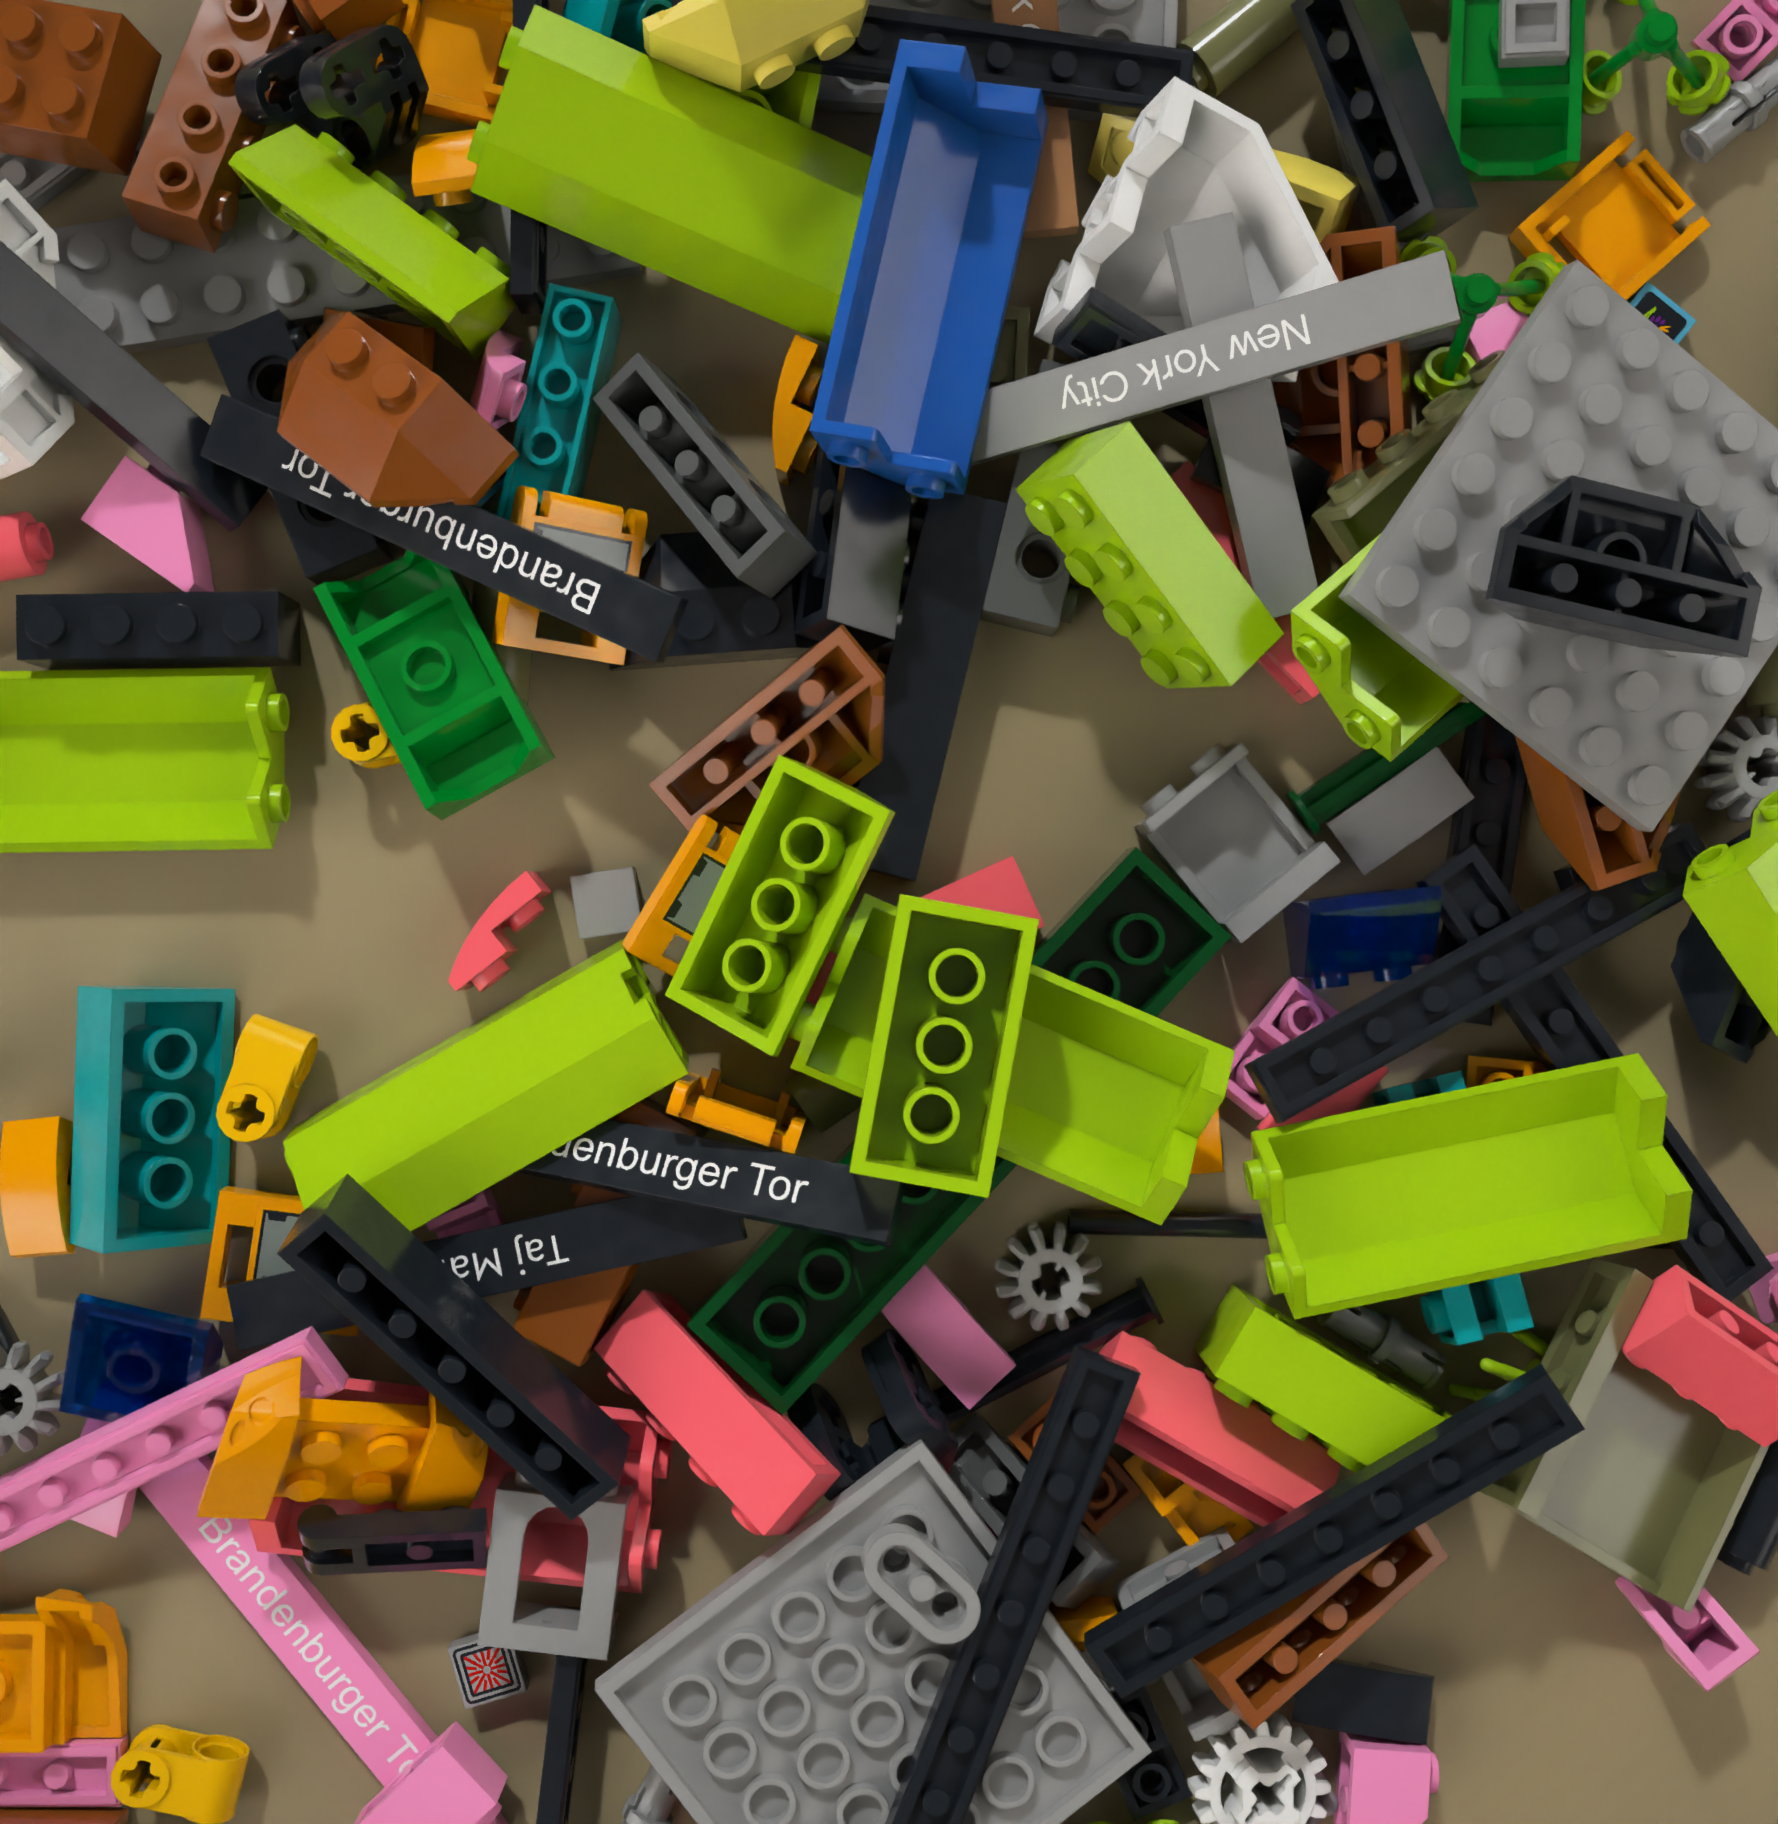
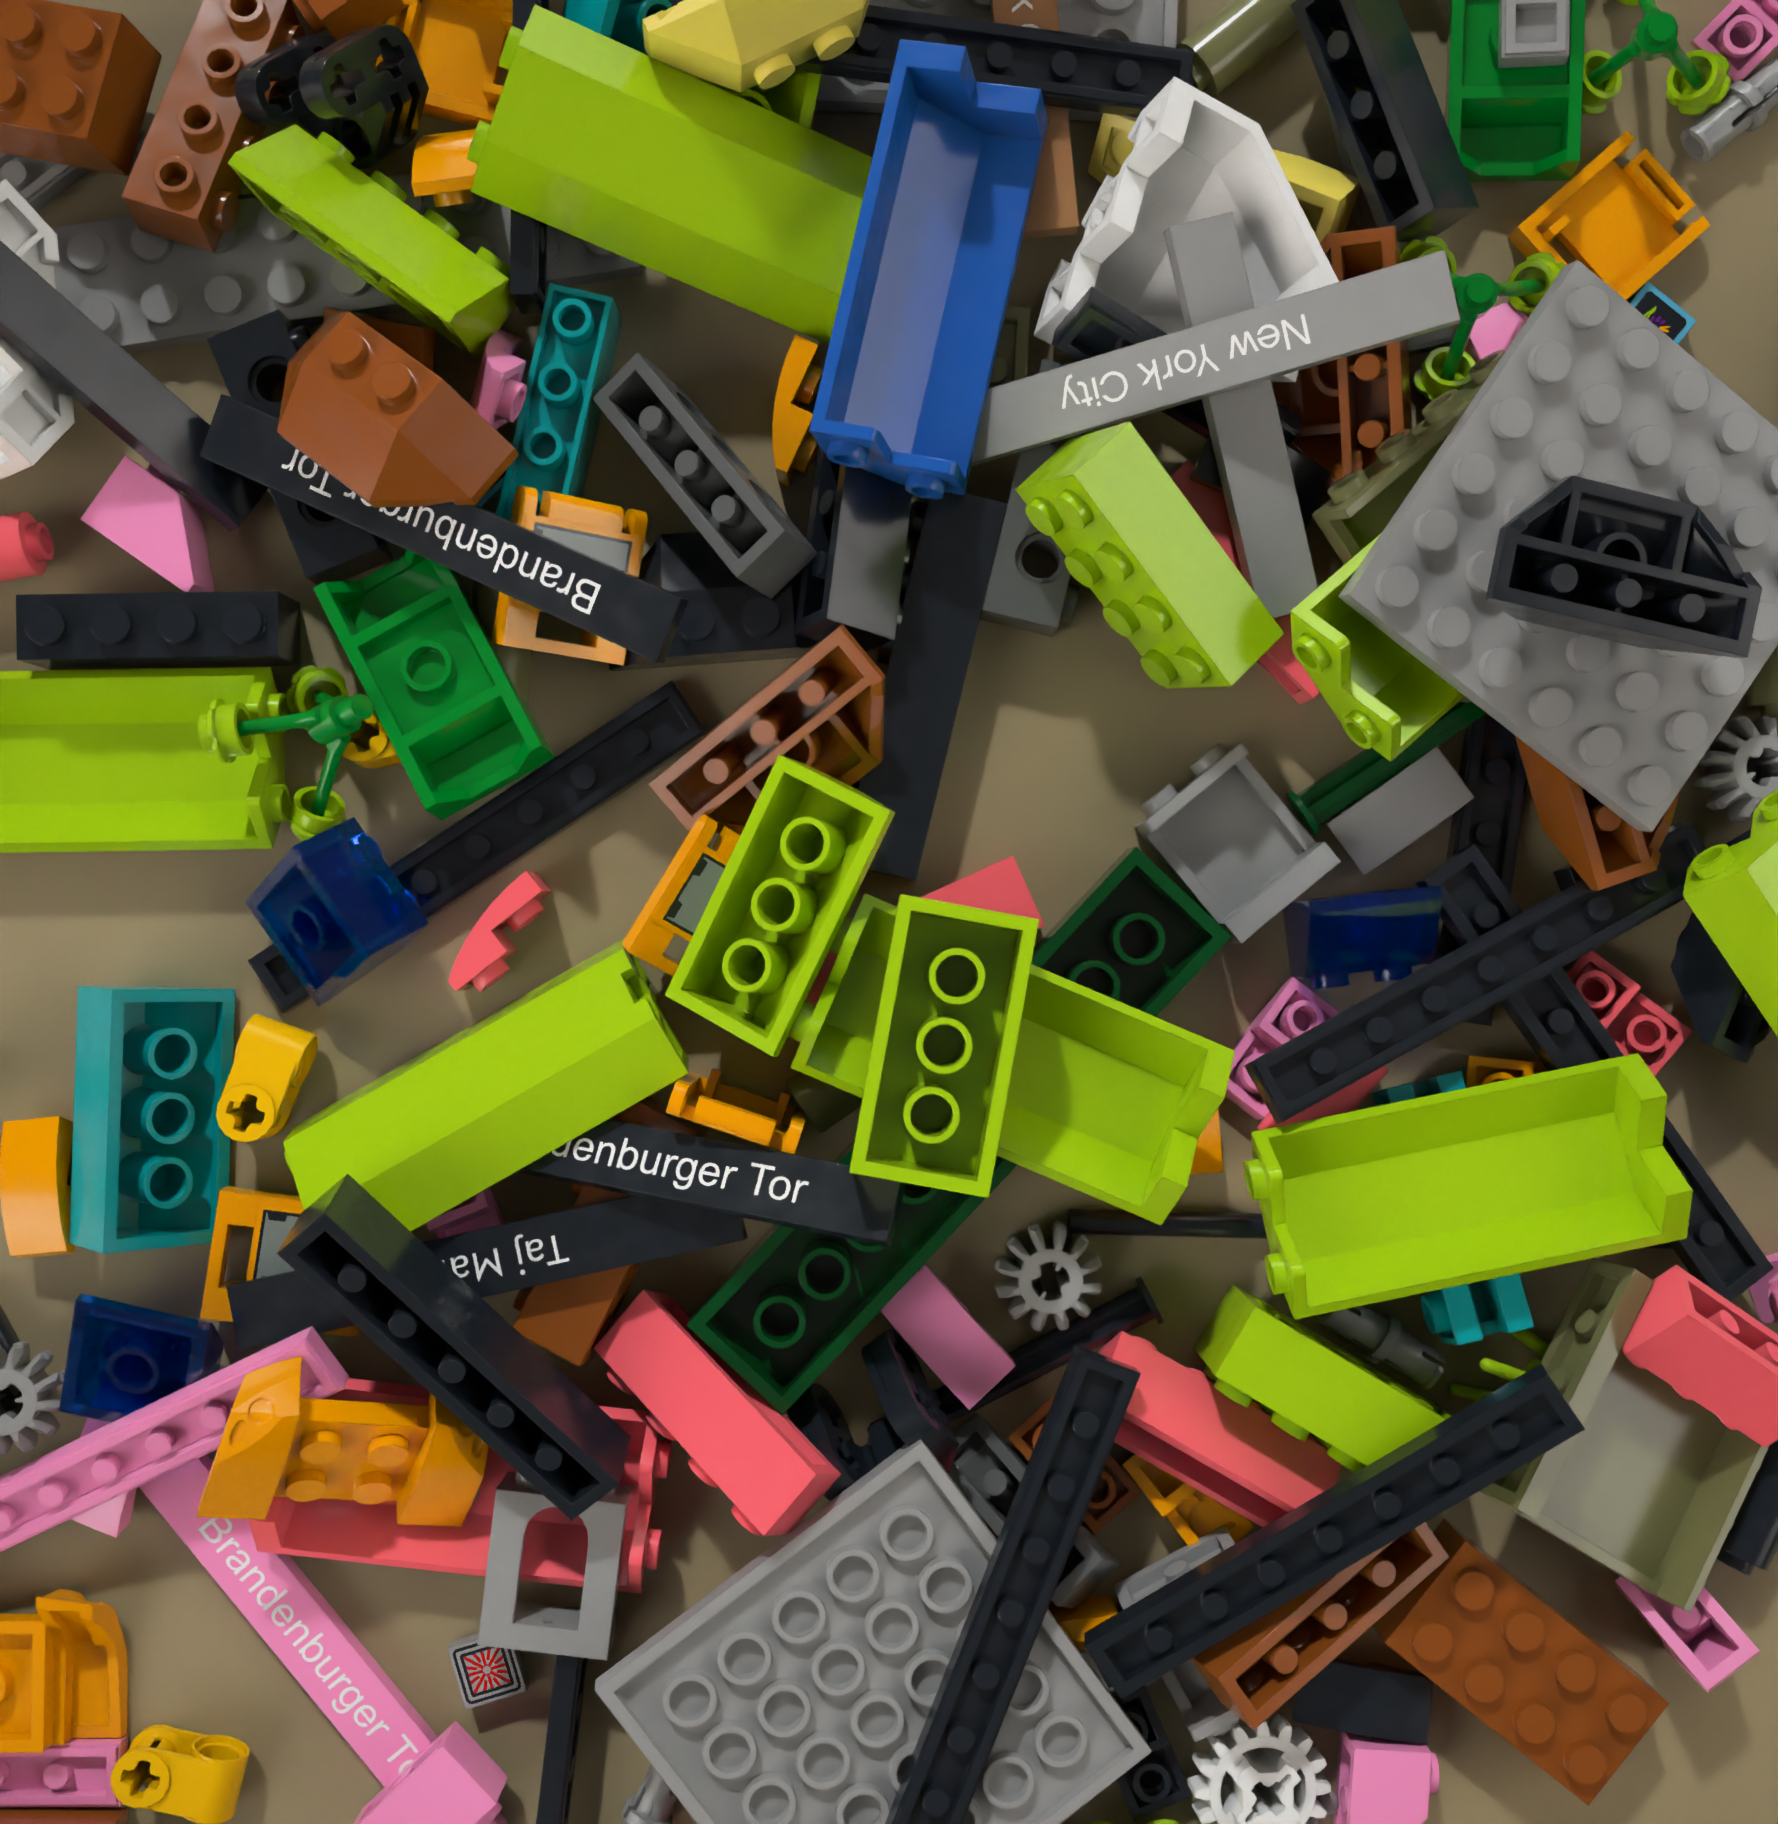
black plate [297,1504,489,1576] -> none
light grey tile [570,867,642,939] -> none
light grey plate [861,1523,981,1644] -> none
none -> plant [198,665,373,844]
none -> clear blue slope [245,817,429,1007]
none -> black tile [248,680,707,1014]
none -> dark orange brick [1372,1519,1669,1806]
none -> coral slope [1566,951,1693,1076]

